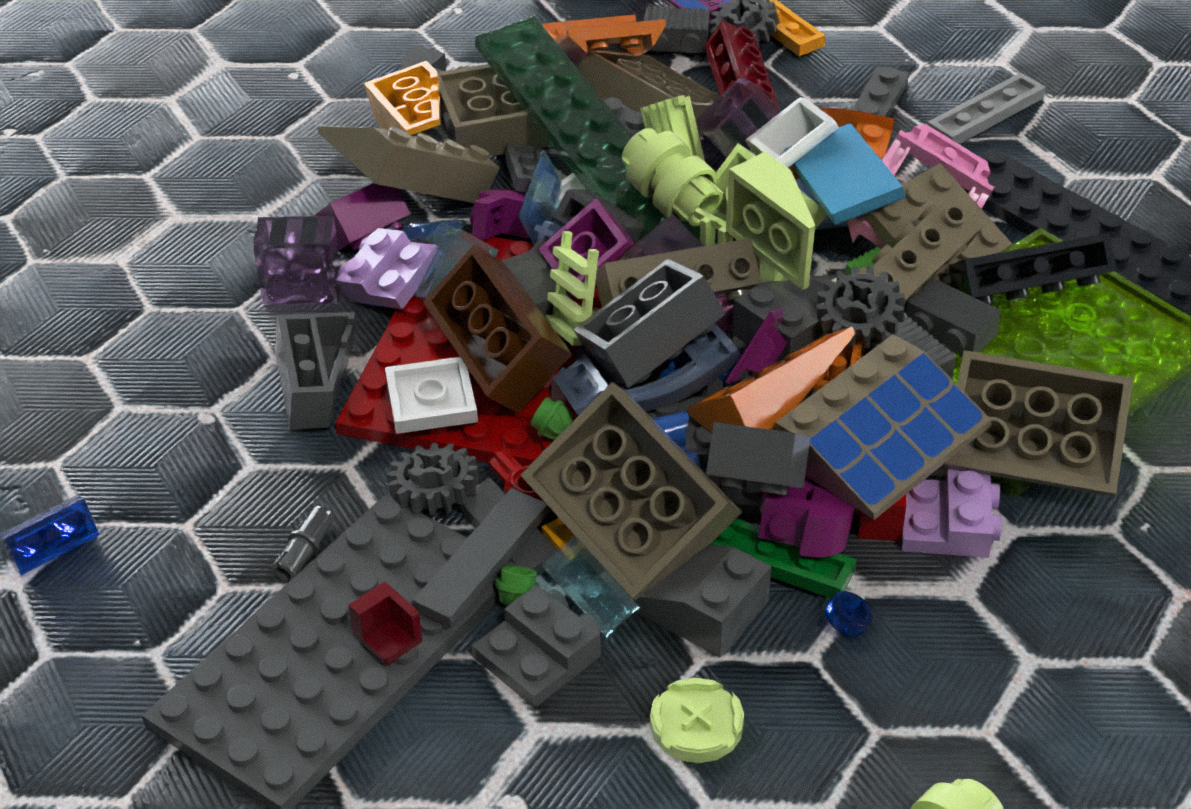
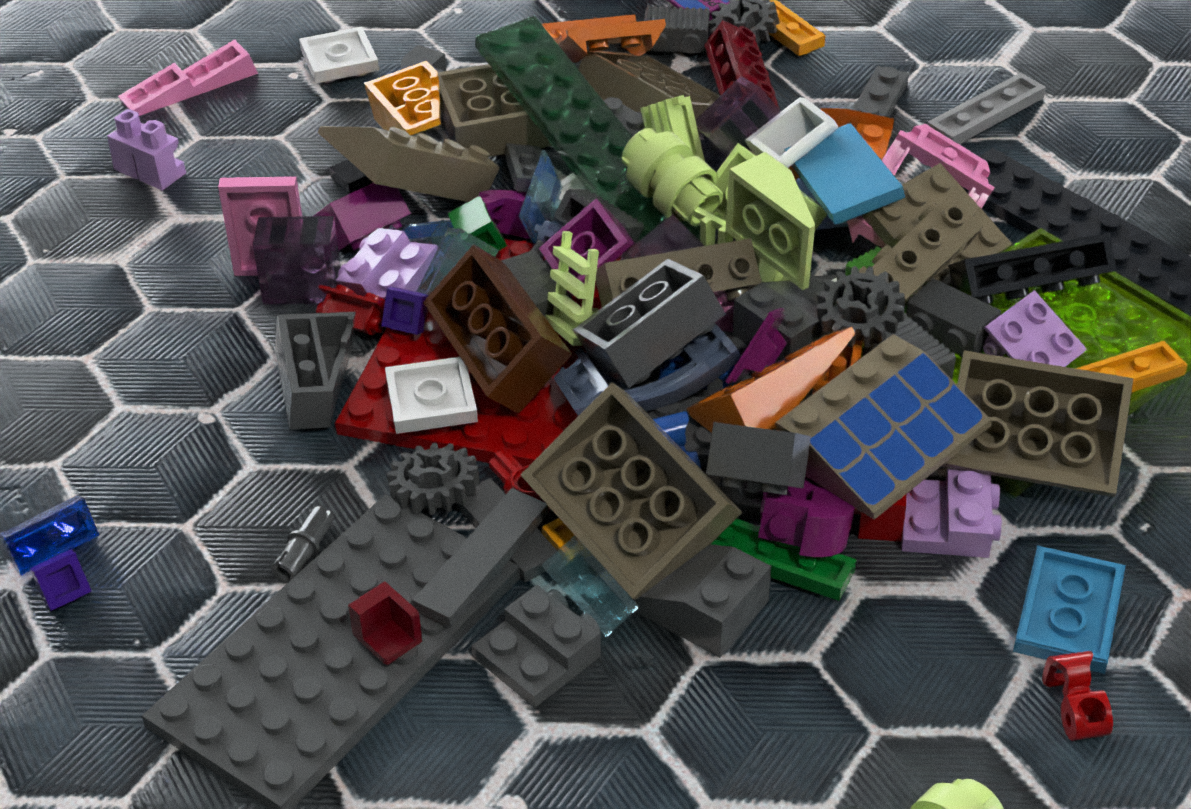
bright green plate [495,566,540,606] -> none
bright green plate [530,397,573,440] -> none
yellowish green tile [650,677,744,763] -> none
clear blue tile [825,591,872,637] -> none
none -> dark purple tile [30,549,92,611]
none -> lavender hips [108,109,186,191]
none -> bright pink slope [118,40,258,116]
none -> bright pink plate [218,176,310,276]
none -> white plate [299,27,379,84]
none -> red hinge [316,285,385,335]
none -> black tile [329,159,374,193]
none -> dark purple tile [381,286,429,335]
none -> green panel [448,196,507,255]
none -> lavender hinge [983,290,1087,367]
none -> dark azure tile [1013,545,1126,674]
none -> red leg [1042,651,1113,741]
none -> light orange tile [1075,341,1188,393]

